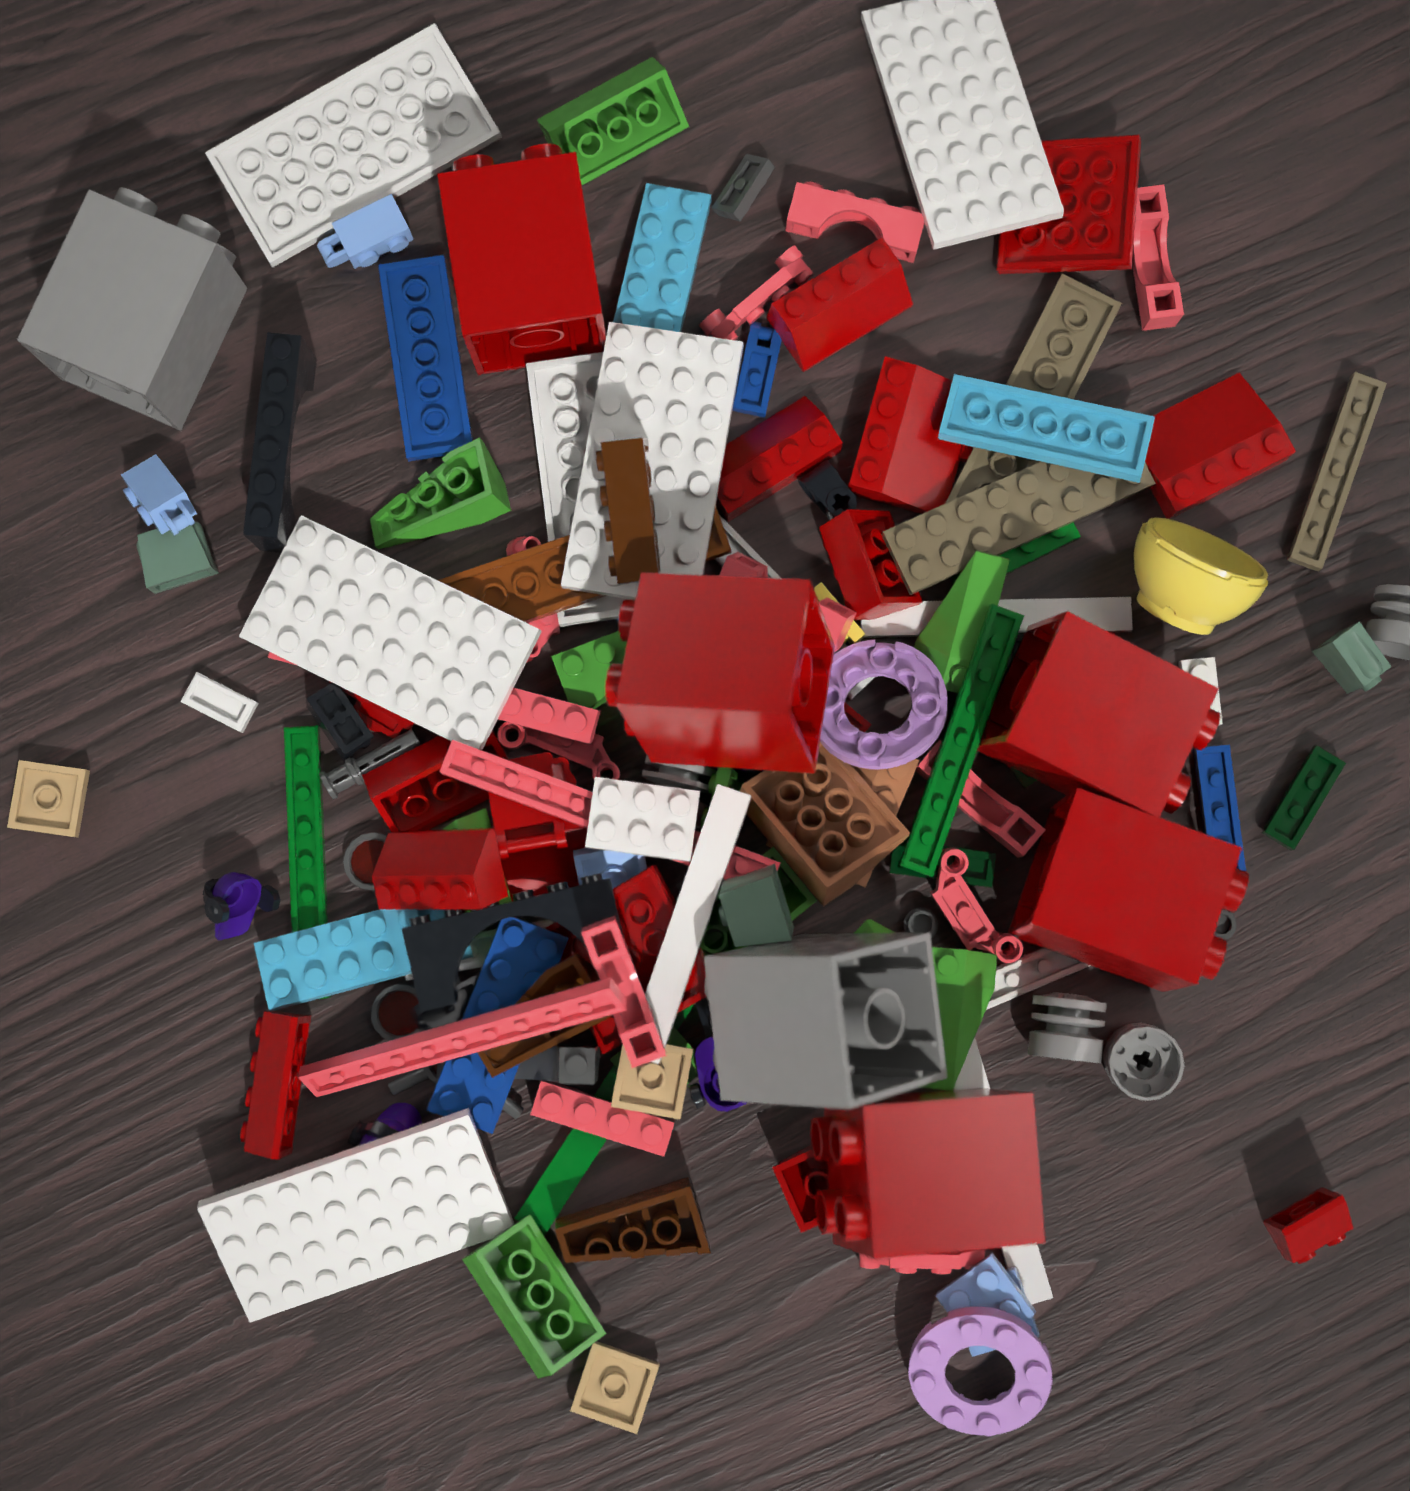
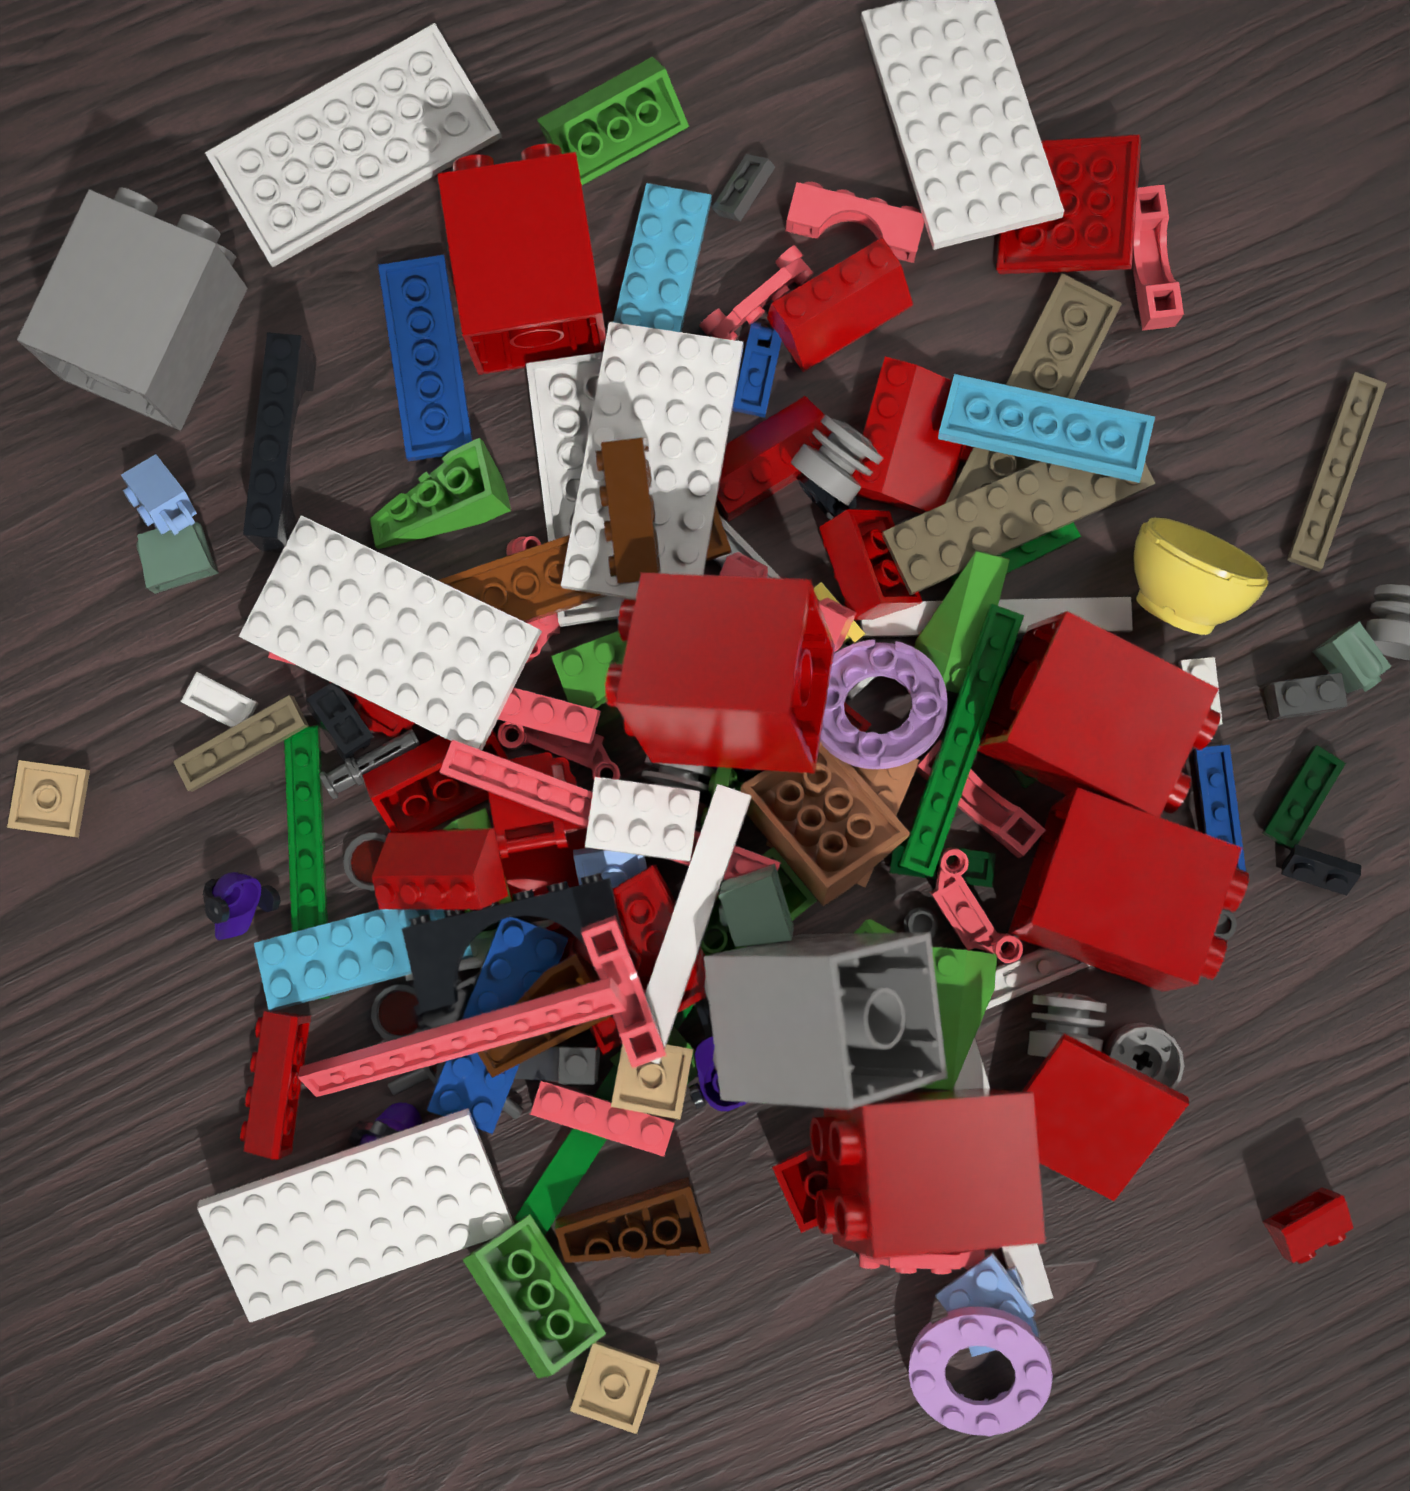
light blue brick [317,194,414,268] -> none
red slope [1145,372,1296,519] -> none
none -> dark tan plate [173,695,309,792]
none -> light grey wheel [791,414,883,505]
none -> red tile [1022,1033,1189,1201]
none -> dark grey brick [1263,673,1348,721]
none -> black plate [1281,844,1362,896]

